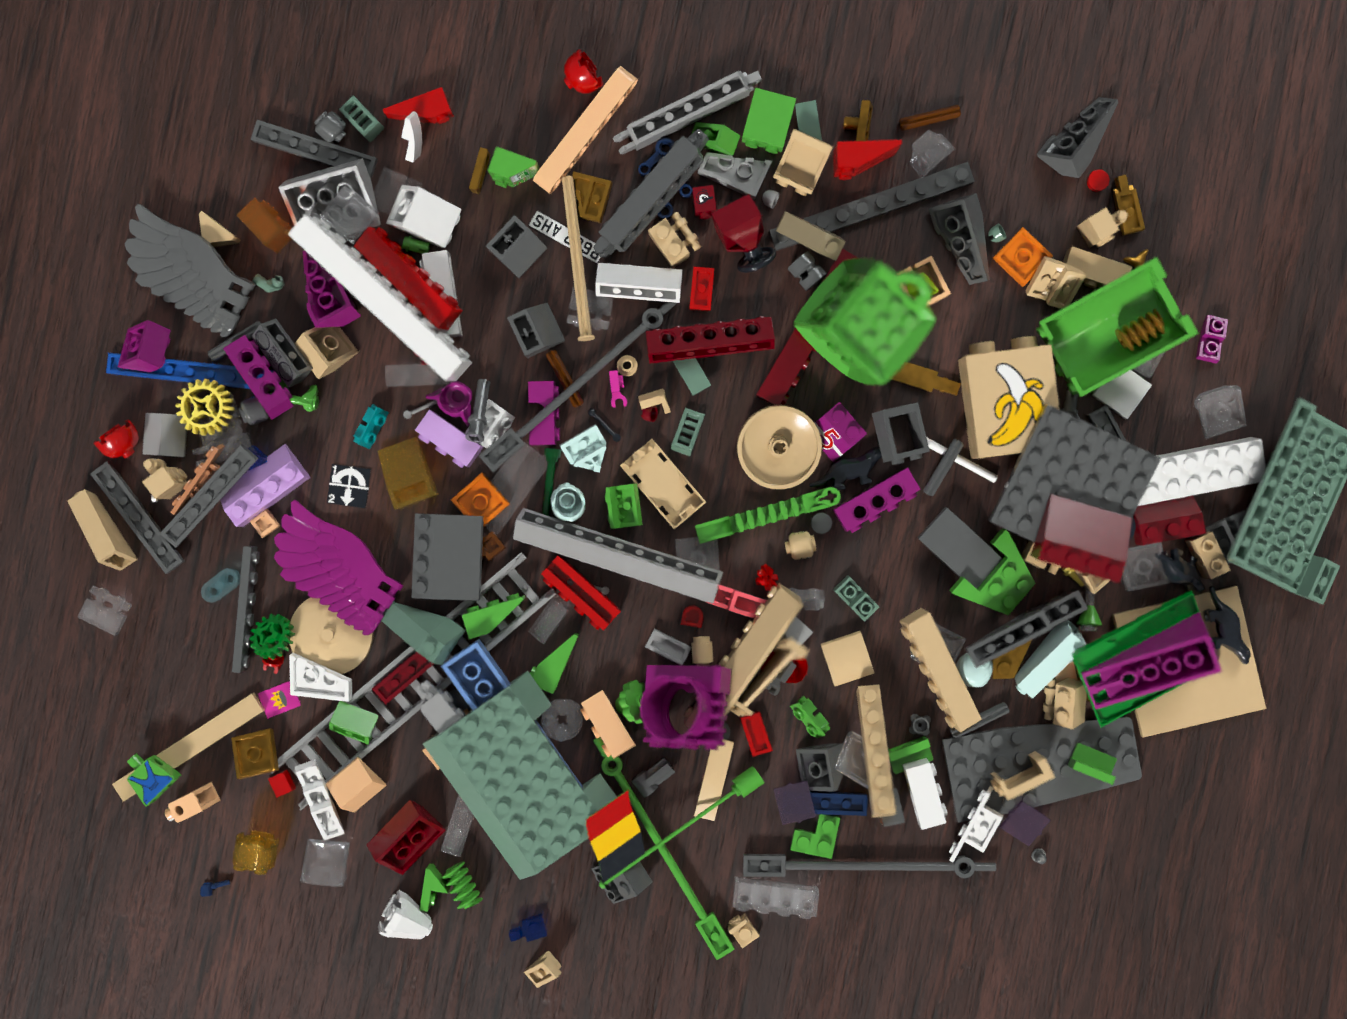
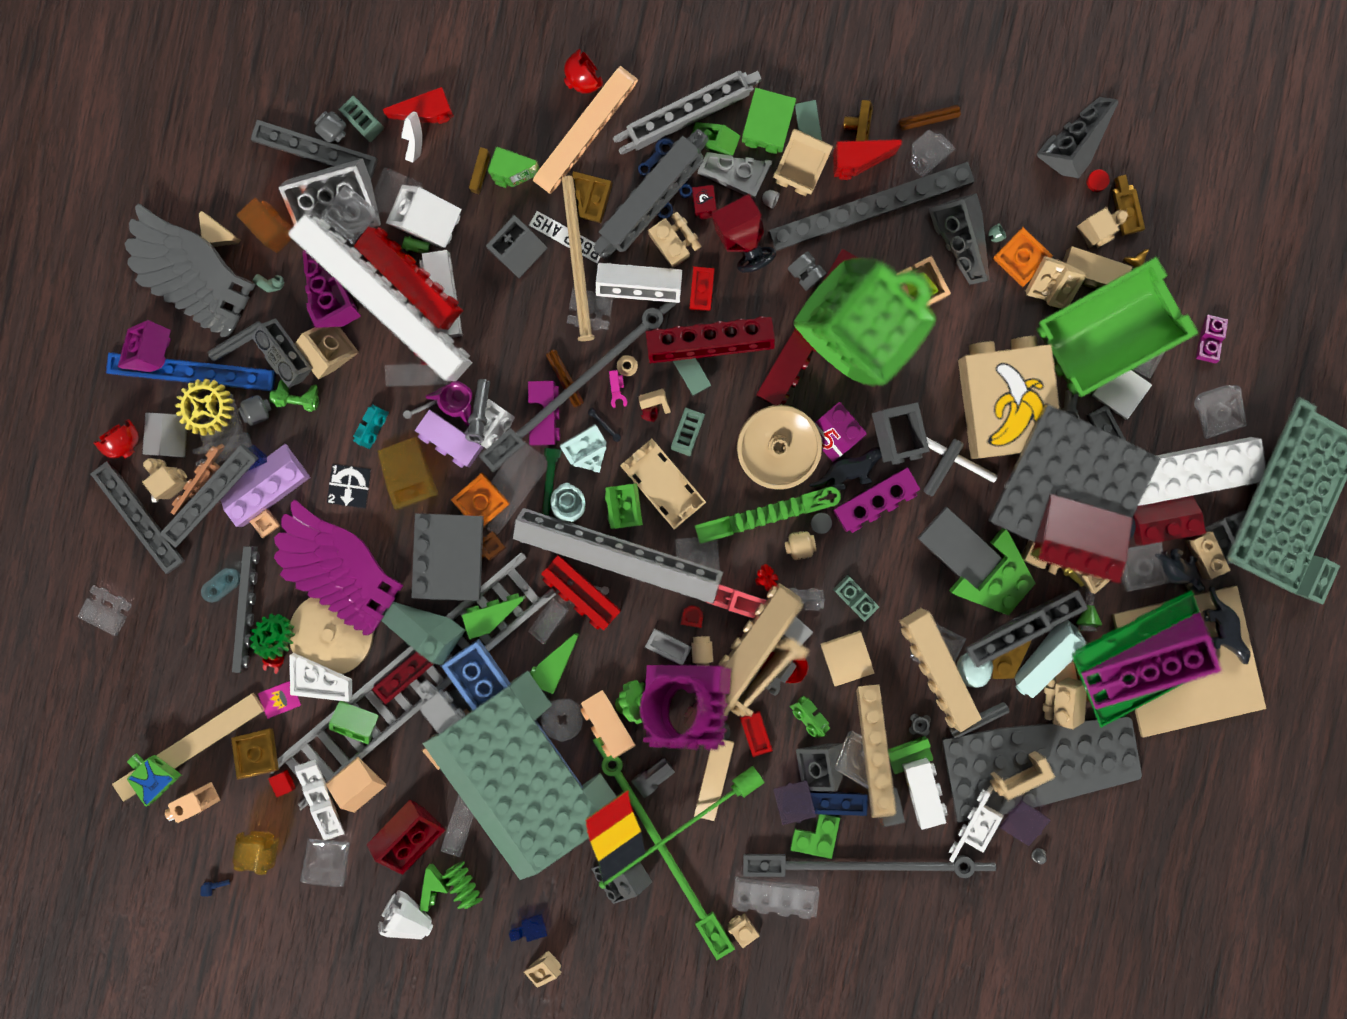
tan slope [68,489,138,571] -> none
magenta brick [223,335,293,420] -> none
dark grey slope [507,303,565,358] -> none
dark tan slope [776,211,846,261] -> none
pearl gold piece [891,362,961,396] -> none
bright green panel [1068,743,1117,785] -> none
pearl gold piece [1115,309,1165,351] -> none

